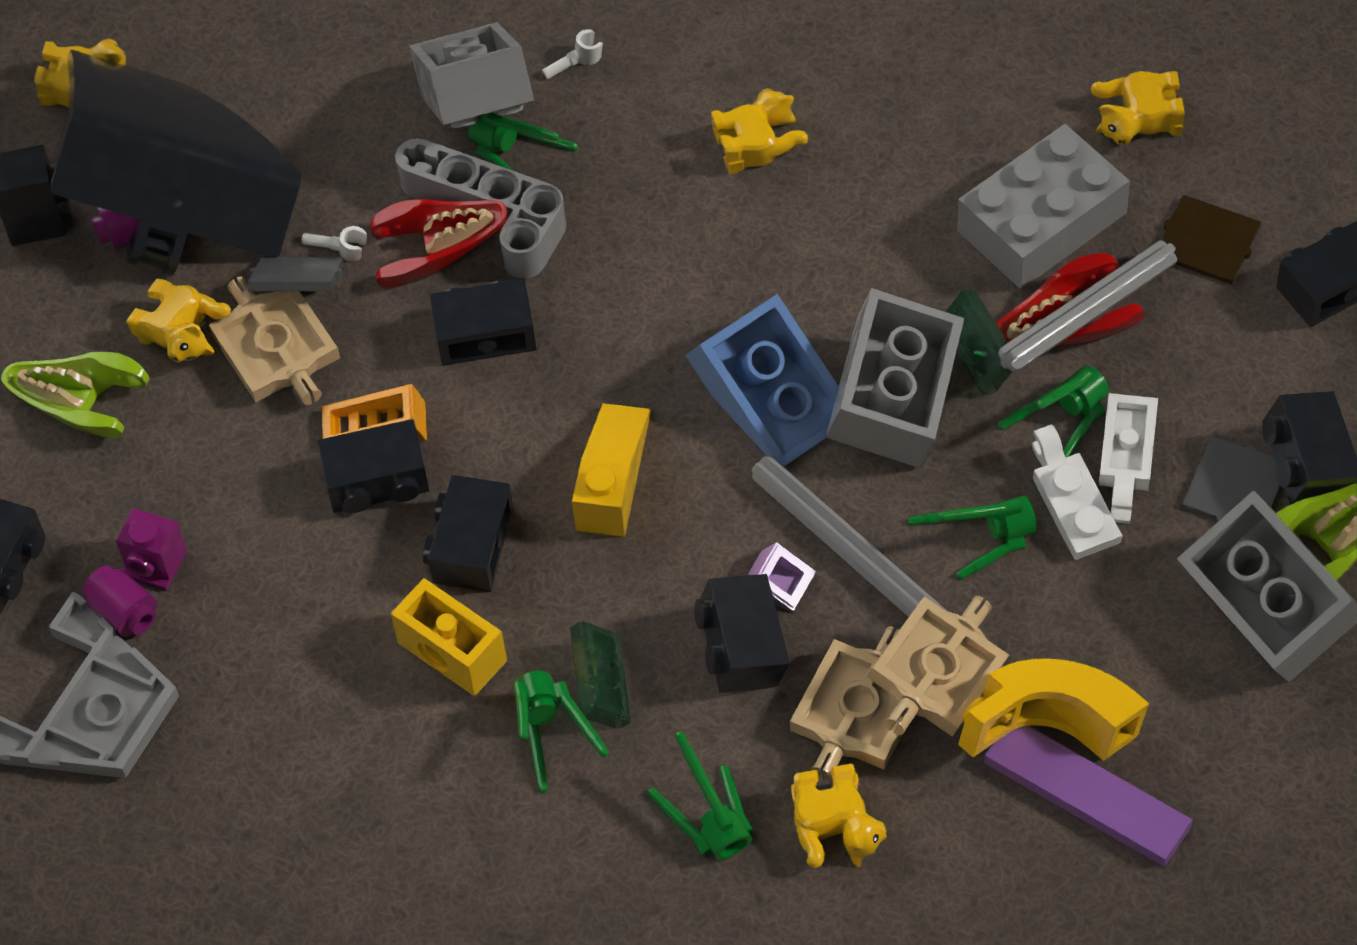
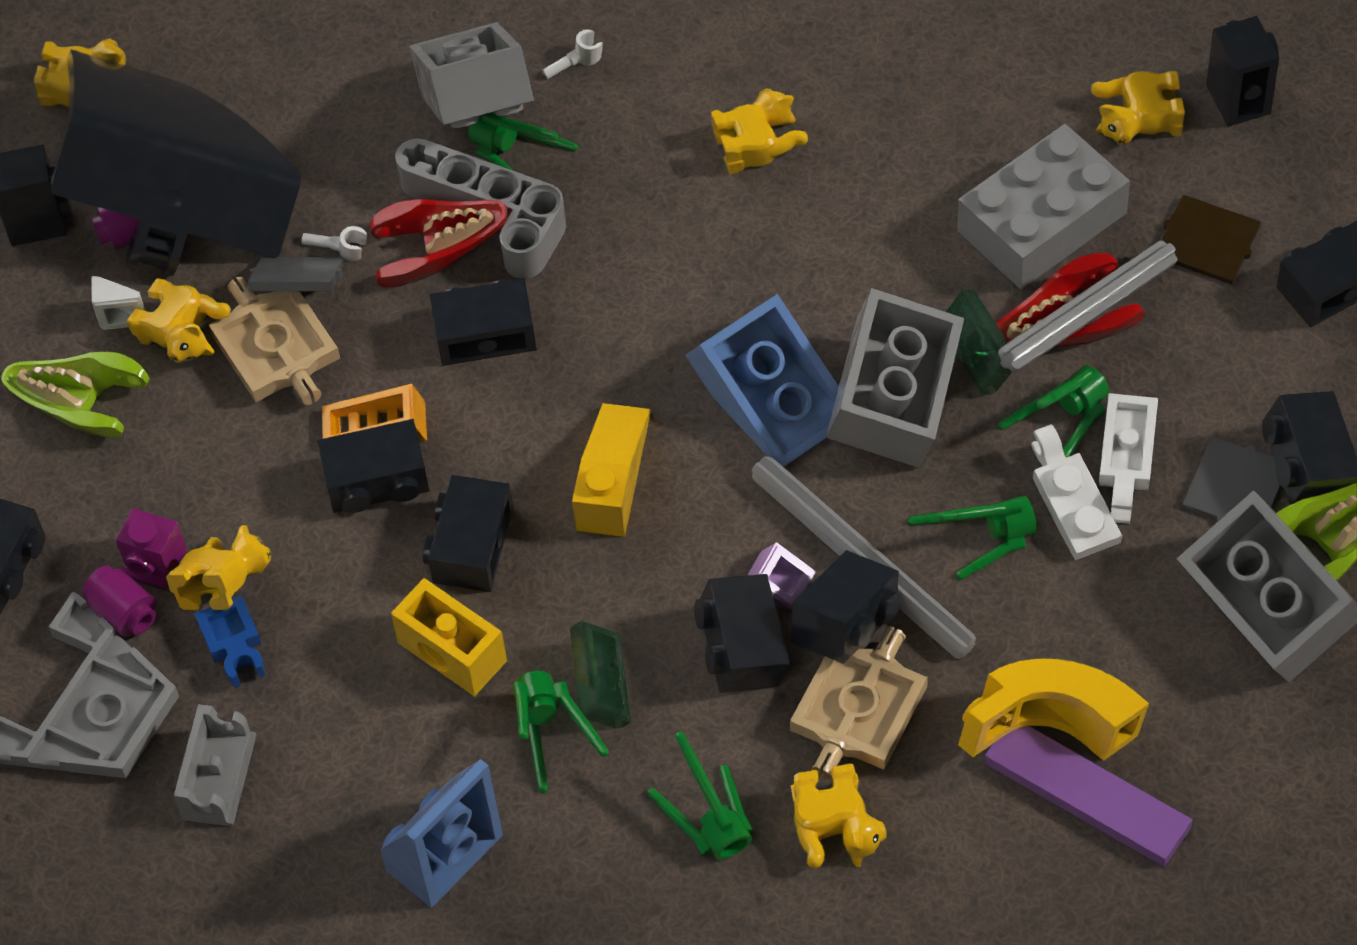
tan plate [867,596,1009,736] -> none
none -> white slope [92,276,145,330]
none -> yellow animal [166,525,271,610]
none -> light grey hinge [174,704,256,827]
none -> blue plate [194,595,266,688]
none -> medium blue slope [380,759,503,908]
none -> black brick [791,550,901,664]
none -> black brick [1206,16,1279,127]

